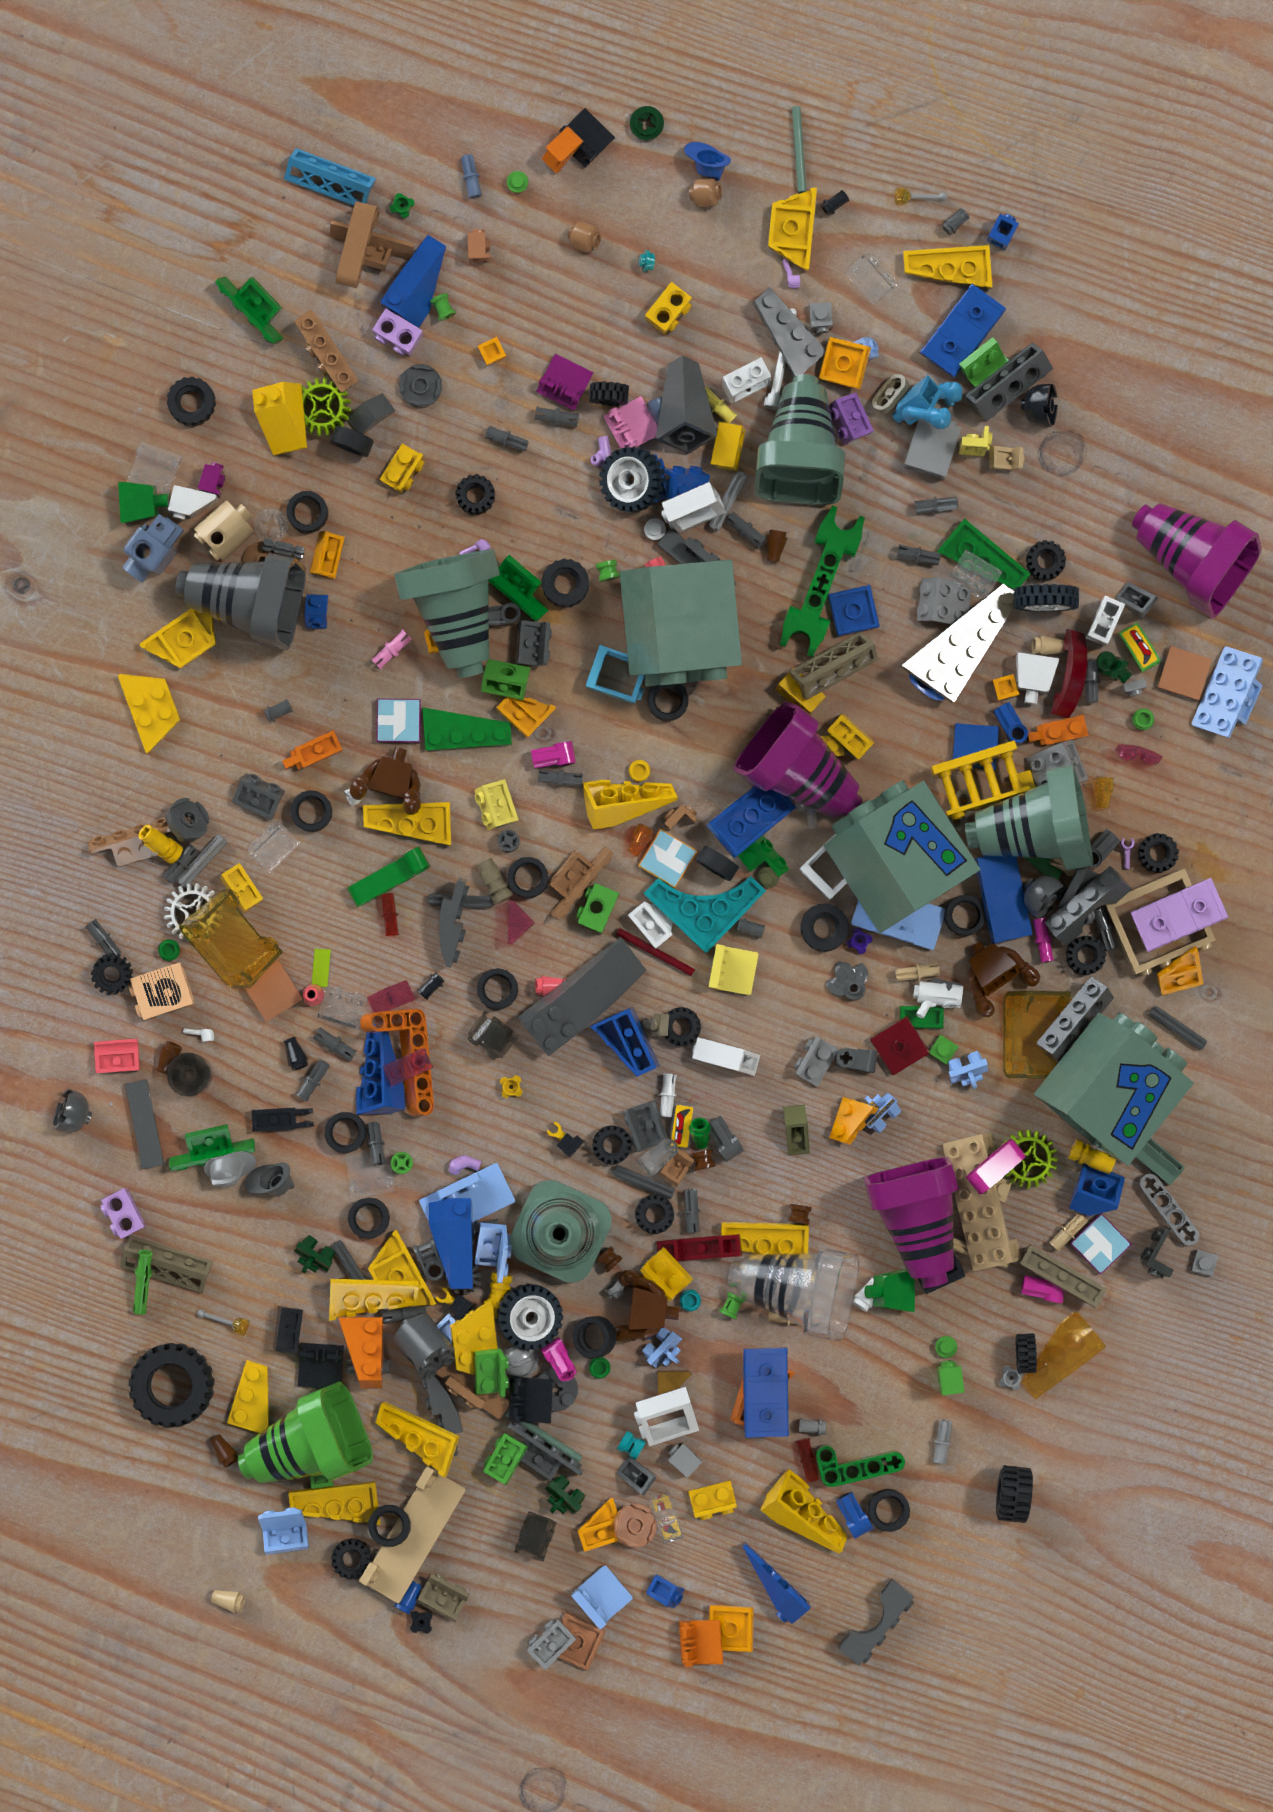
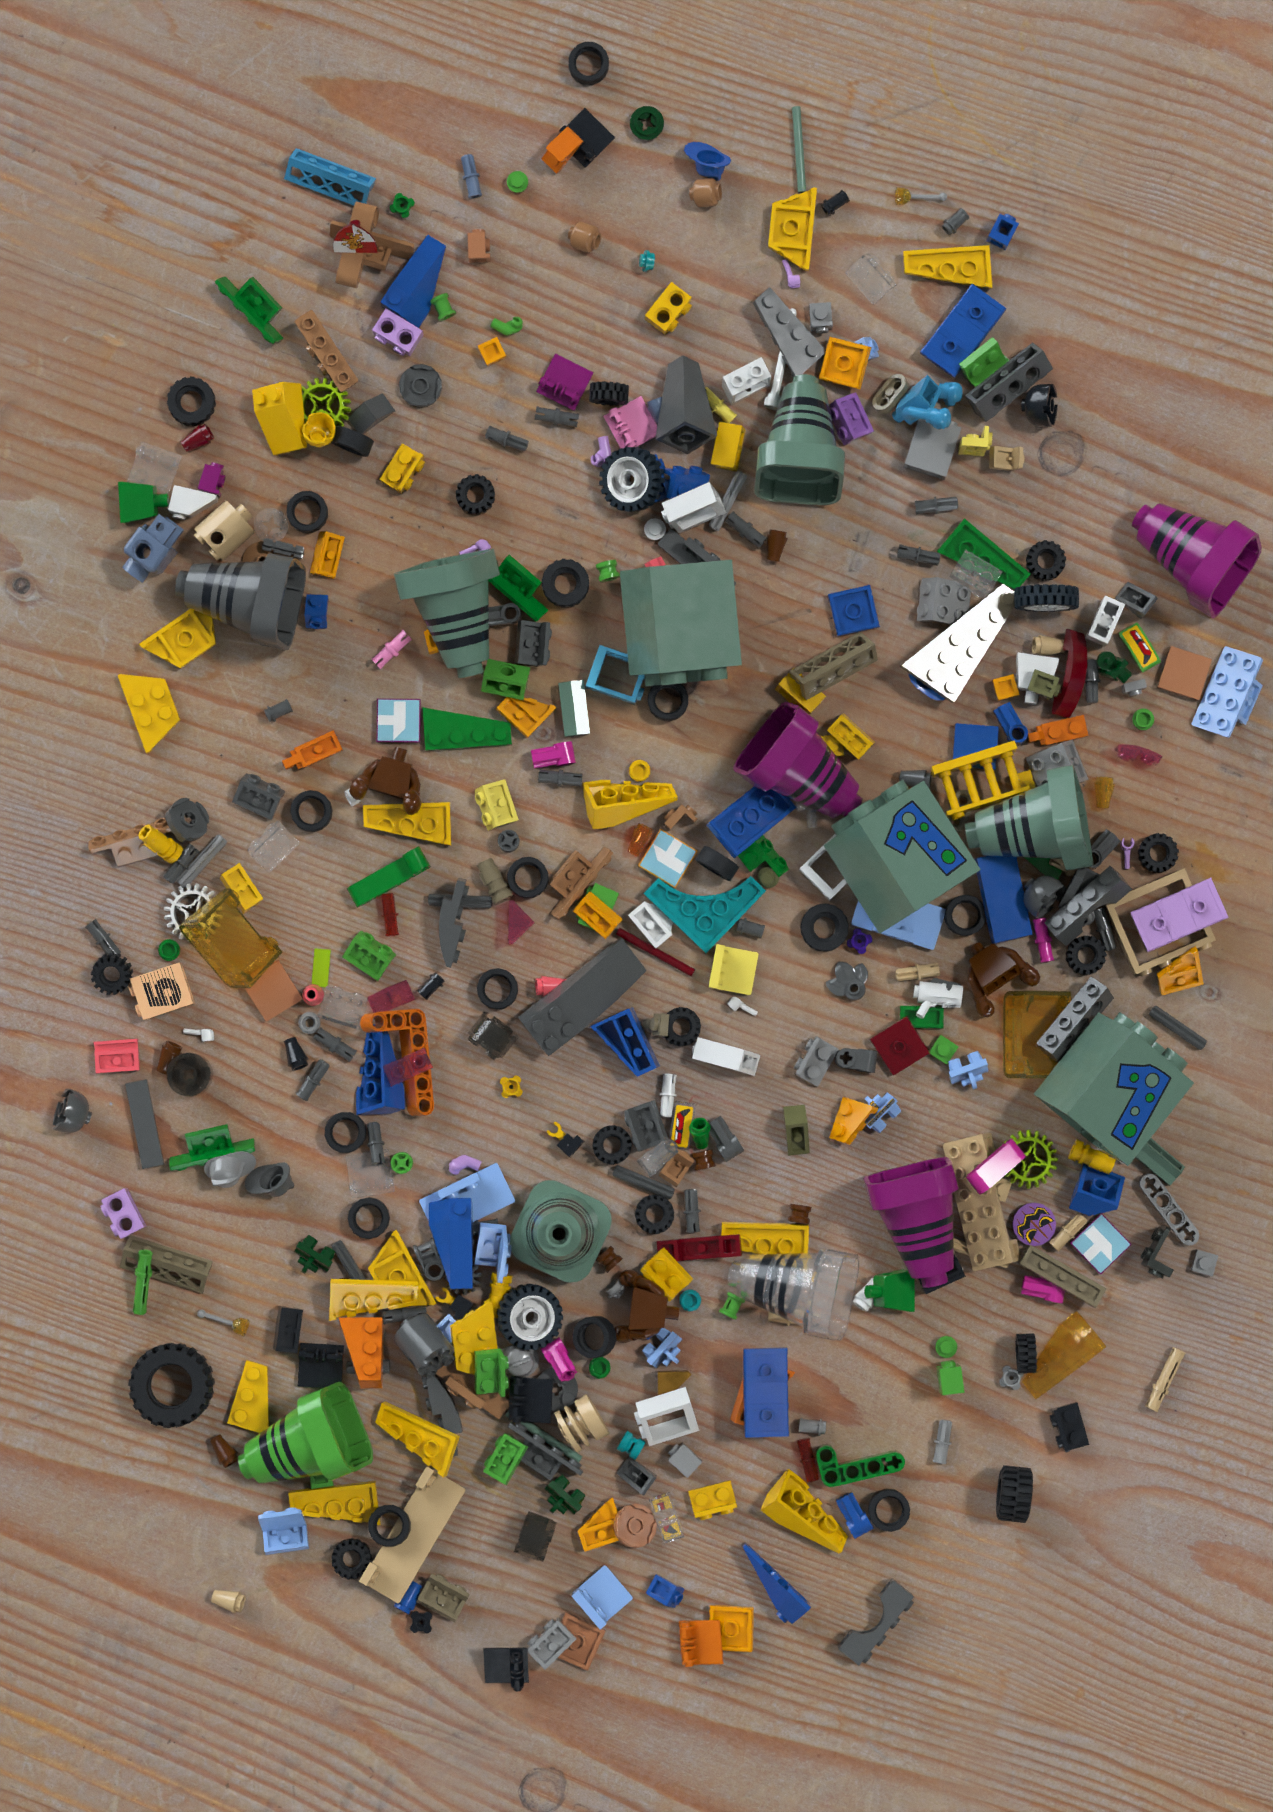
black hinge [252,1107,314,1132] -> none
green piece [779,505,865,658] -> none
none -> dark red cone [181,424,214,452]
none -> light grey plate [299,1012,320,1034]
none -> yellow hair [302,412,336,448]
none -> shield [333,220,378,253]
none -> bright green bracket [342,931,396,981]
none -> black hinge [483,1647,529,1692]
none -> bright green arm [490,317,523,336]
none -> tan wheel [554,1394,610,1453]
none -> sand green piece [558,680,590,737]
none -> black tyre [568,42,609,85]
none -> light orange slope [573,892,622,939]
none -> white hand [727,997,758,1016]
none -> dark grey cone [899,770,932,789]
none -> tile [1012,1202,1056,1246]
none -> olive bracket [1027,669,1061,700]
none -> black bracket [1049,1402,1089,1453]
none -> tan pin [1145,1347,1186,1412]

